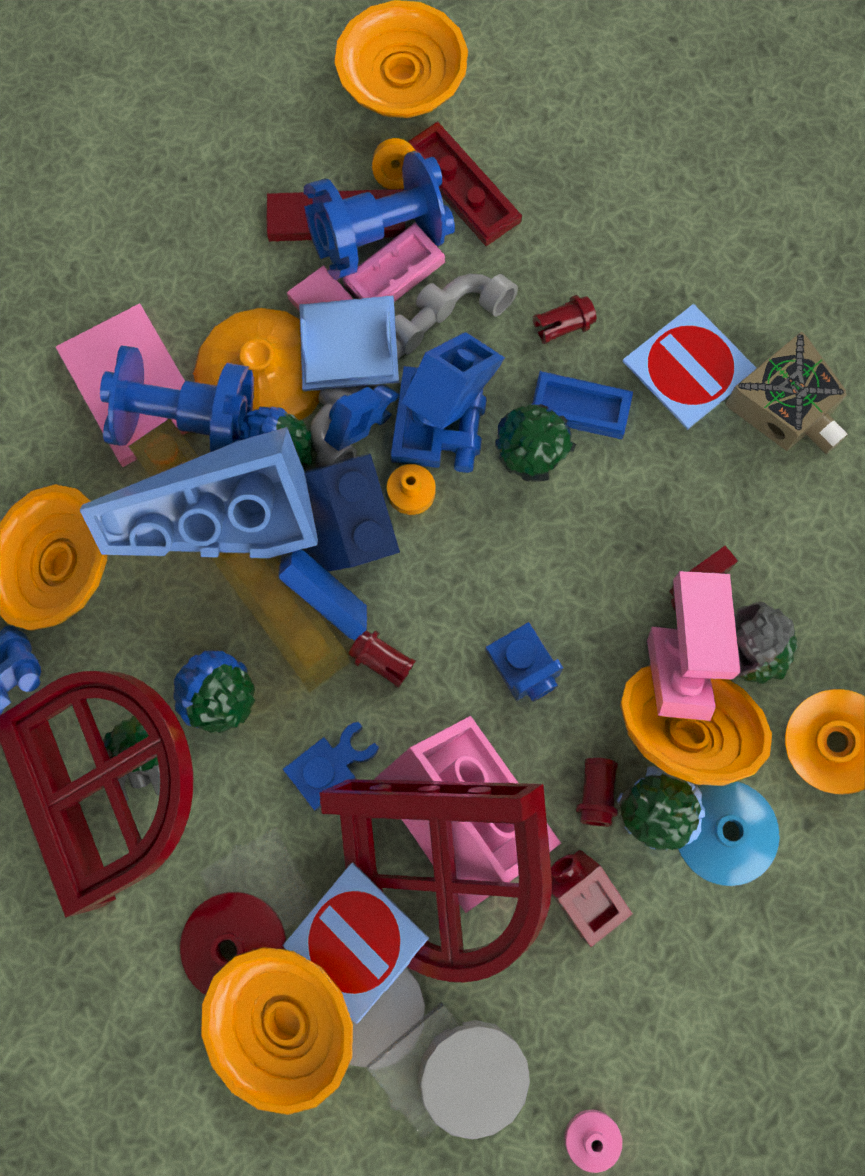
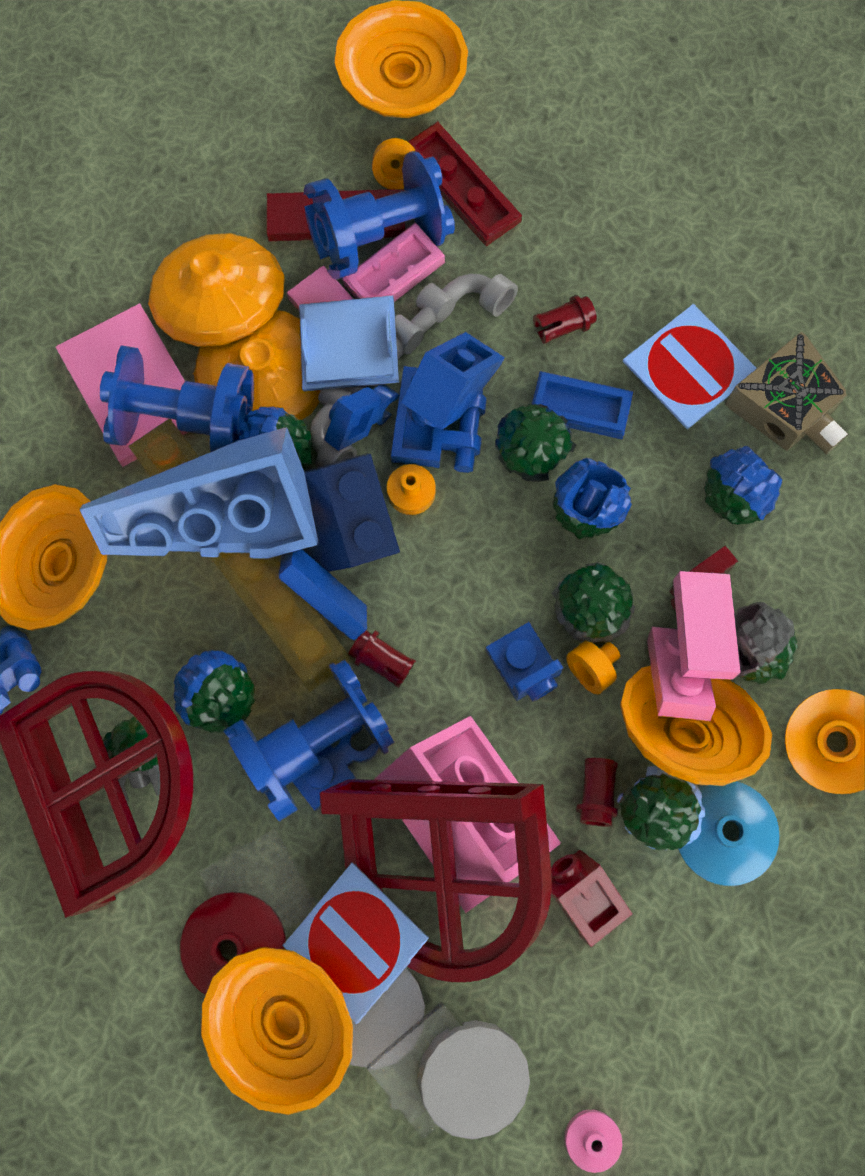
none -> light orange hat [148,233,285,347]
none -> blue piece [224,659,394,821]
none -> dark green piece [551,562,635,644]
none -> blue piece [553,458,632,539]
none -> light orange tile [566,641,621,695]
none -> blue piece [704,446,783,525]

